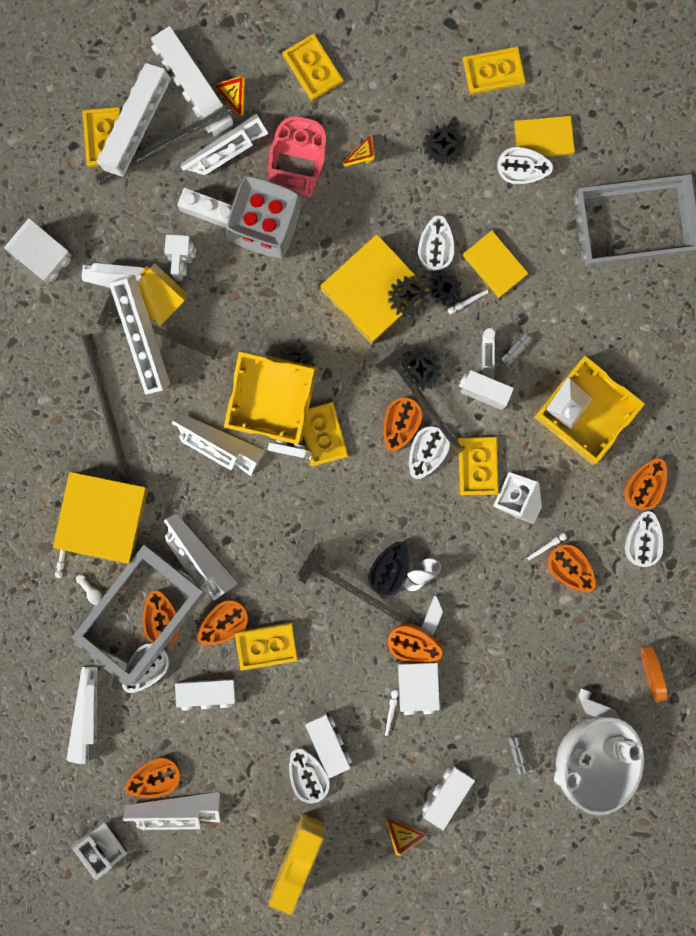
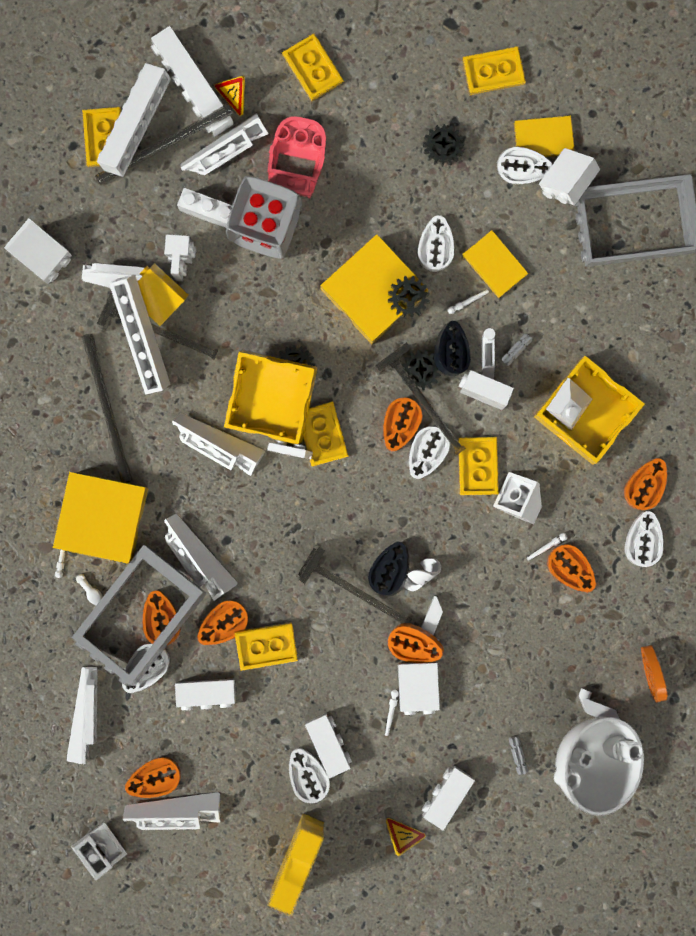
piece [343,135,376,166] -> none
black gear [430,273,462,306] -> none
none -> black piece [434,321,471,376]
none -> white brick [539,148,600,206]

